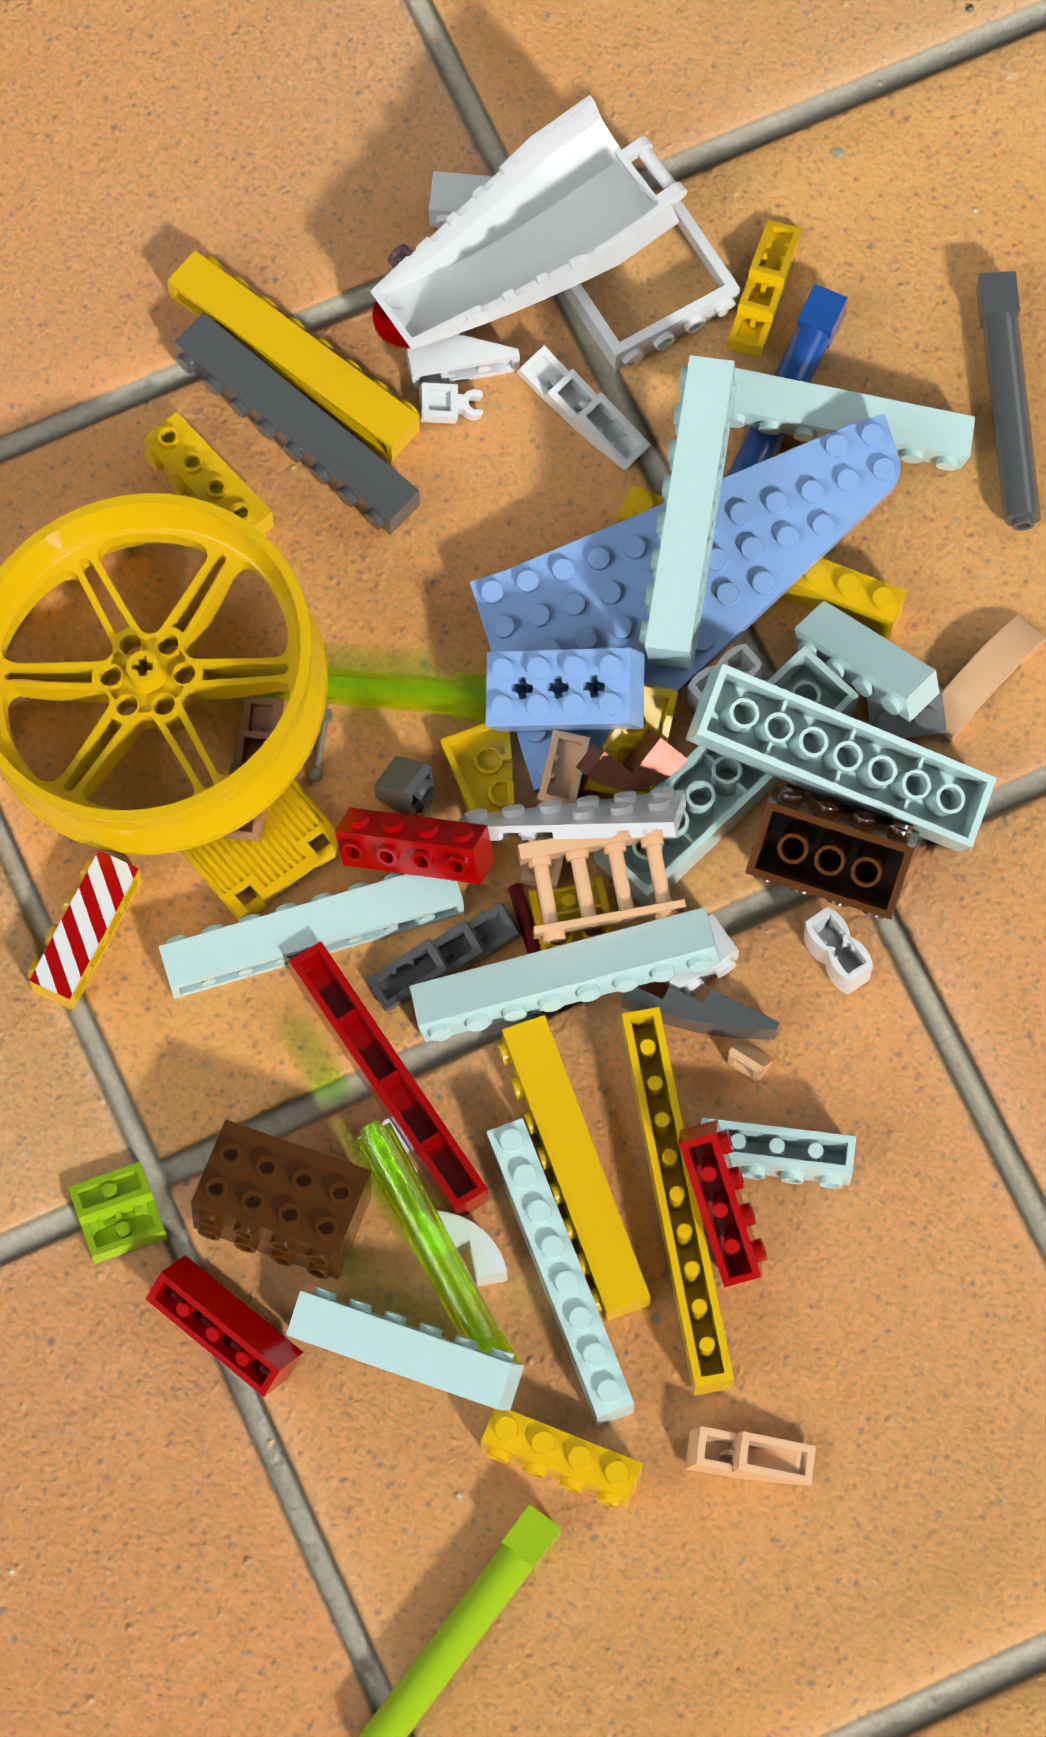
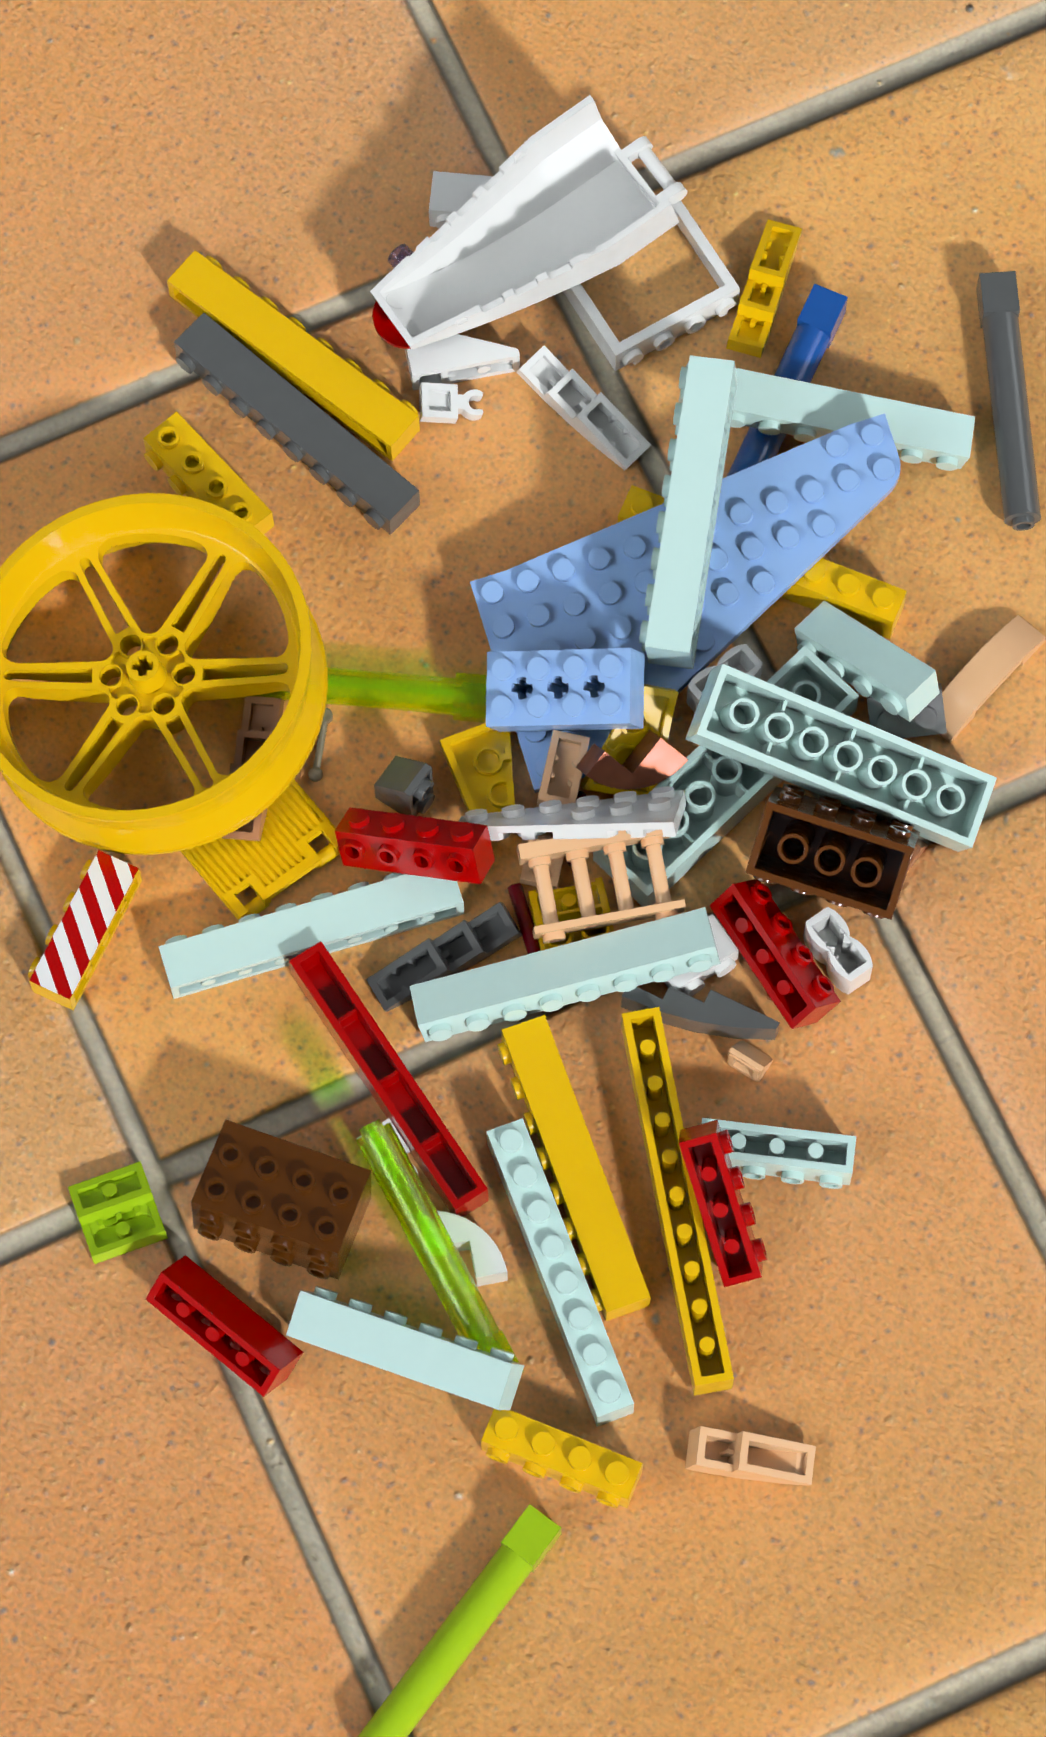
none -> red brick [709,879,841,1029]

